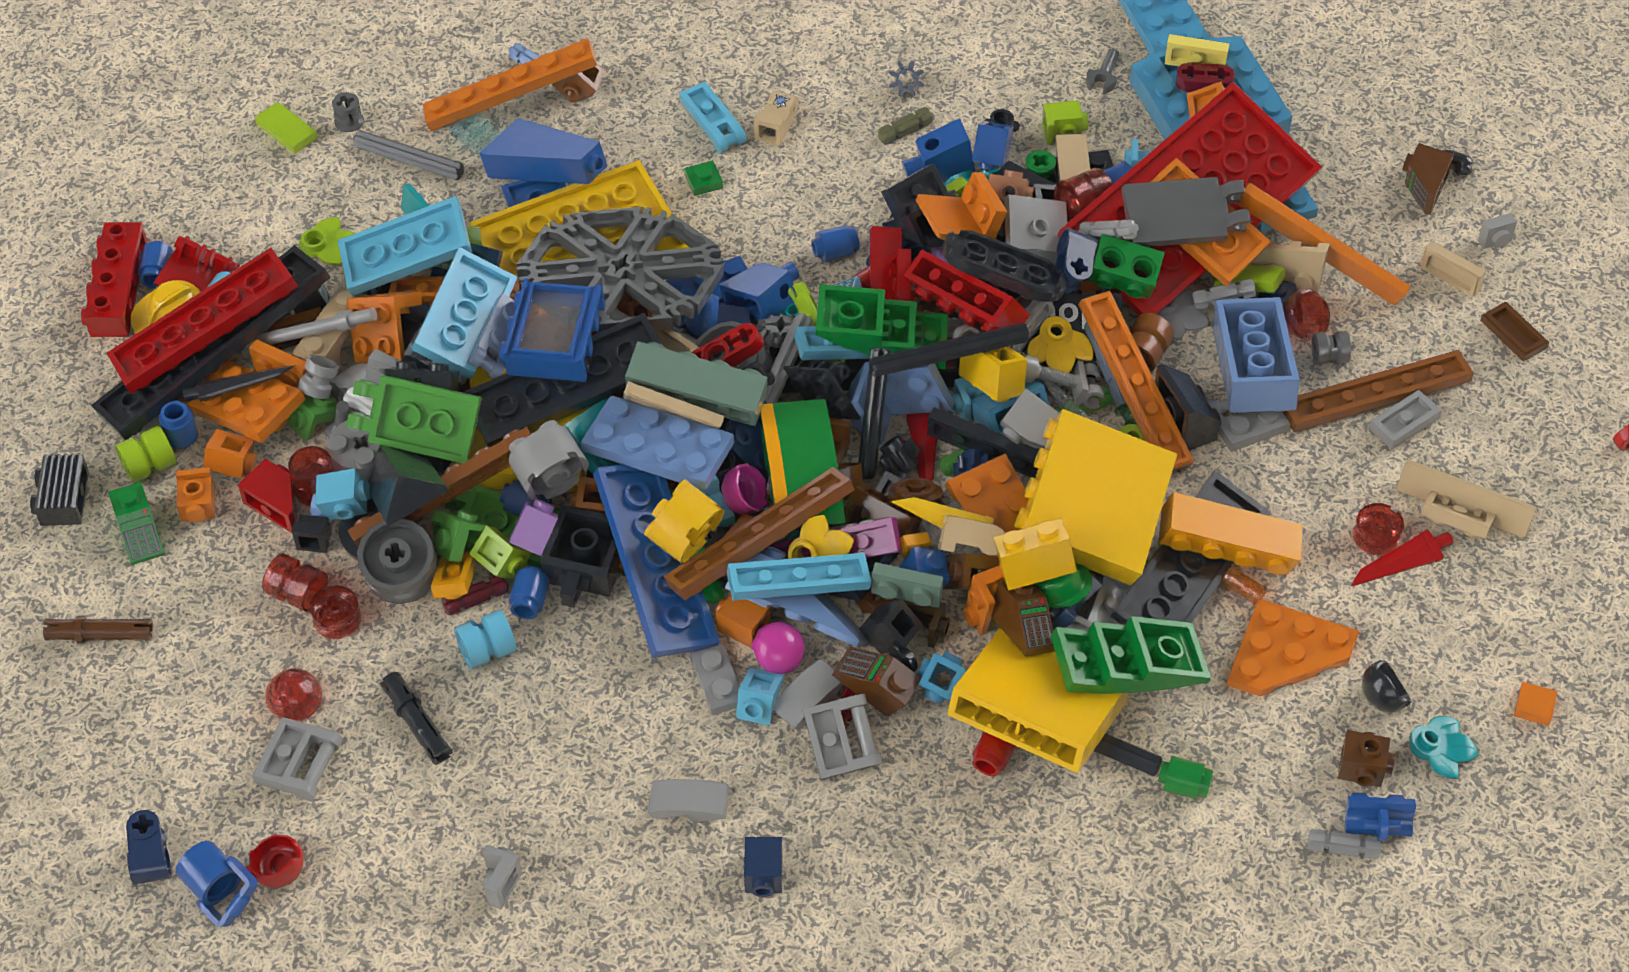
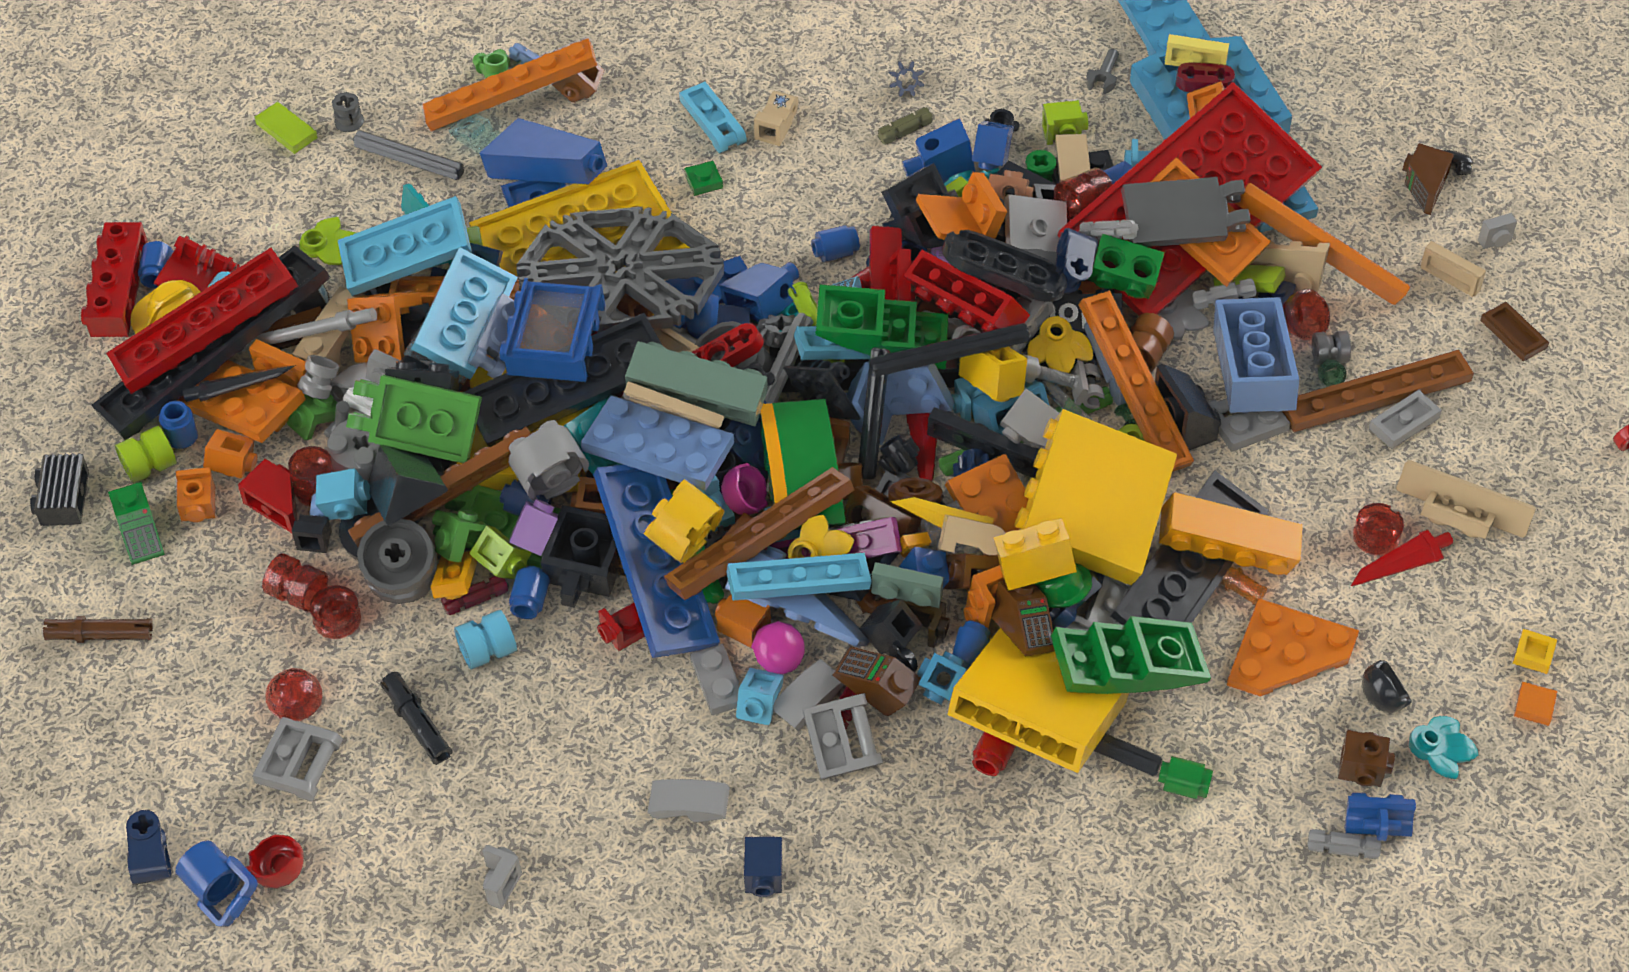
none -> bright green plate [472,49,510,78]
none -> red bracket [597,602,645,651]
none -> blue cone [952,621,991,670]
none -> clear green hinge [1318,360,1347,387]
none -> yellow plate [1512,629,1558,674]

